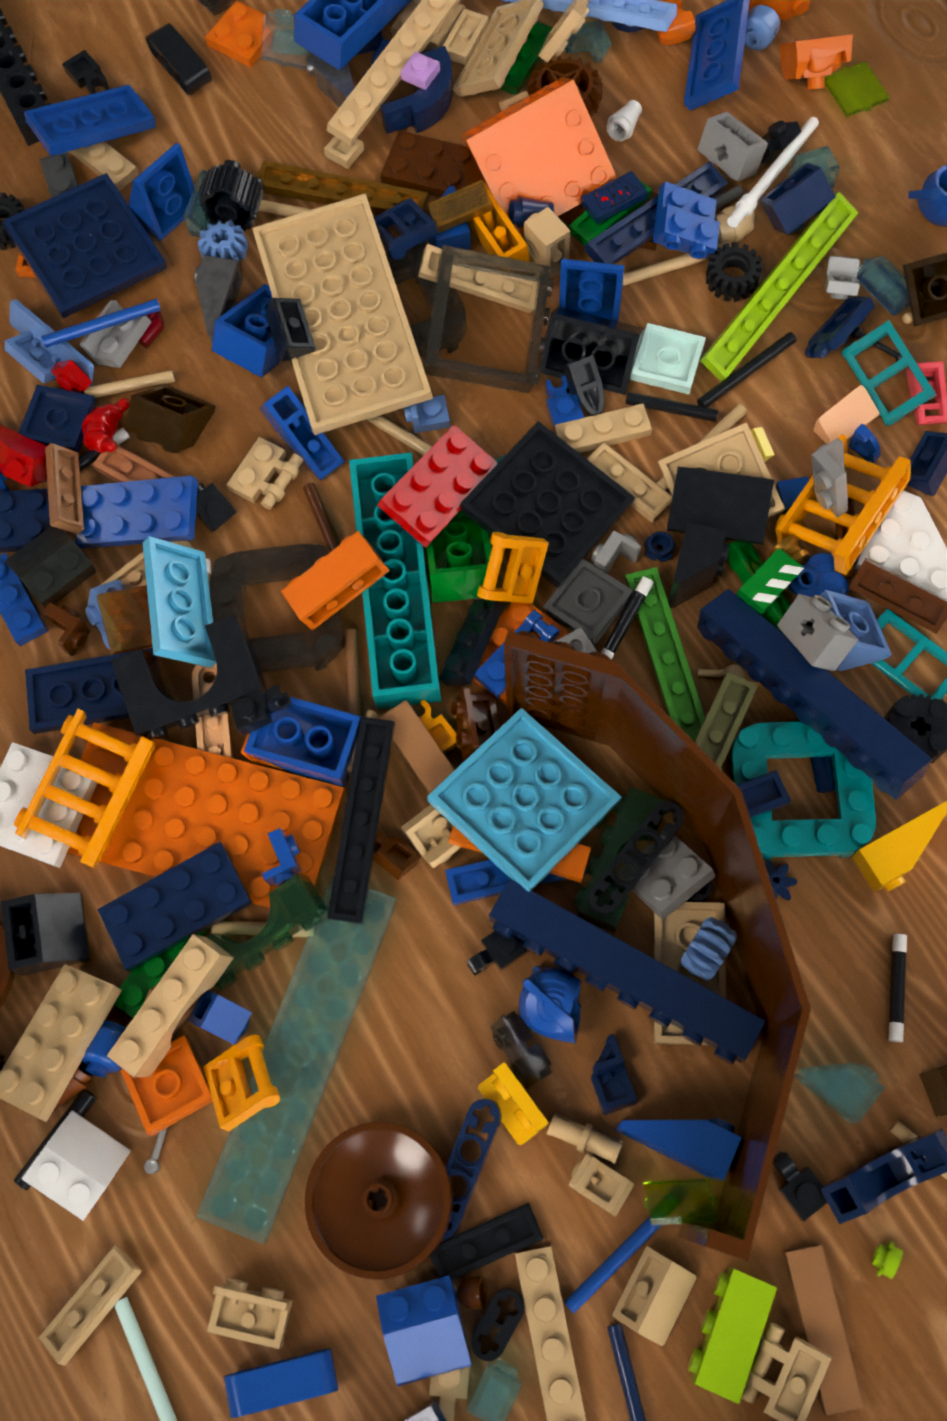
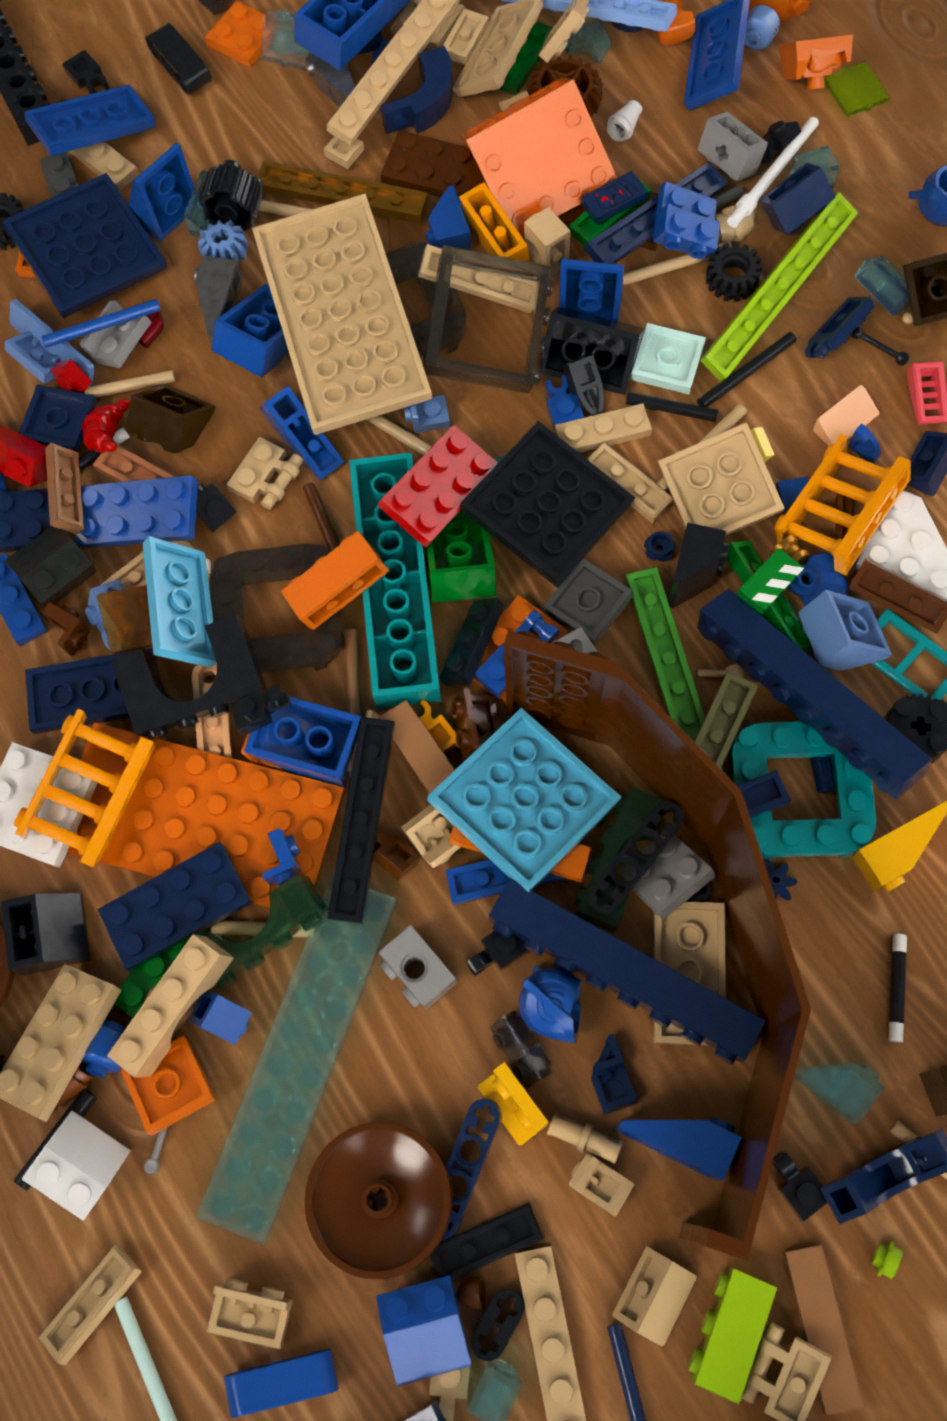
light orange plate [203,1035,280,1132] -> none
black slope [266,298,316,361] -> none
dark blue plate [374,198,438,260] -> none
lavender plate [401,51,440,90] -> none
pearl gold tile [428,180,493,233] -> none
light orange plate [477,532,549,603] -> none
dark blue cone [508,196,554,228] -> none
blue bar [564,1195,681,1313] -> none
light grey bracket [591,530,641,573] -> none
black bar [601,576,654,660] -> none
clear neon green piece [644,1179,718,1225] -> none
black tile [667,466,774,545] -> none
medium blue gear [681,916,737,981] -> none
light grey brick [777,594,858,671] -> none
light grey bracket [811,438,848,518] -> none
light grey bracket [824,255,860,300] -> none
teal window [841,320,937,427] -> none
none -> light grey brick [378,925,457,1010]

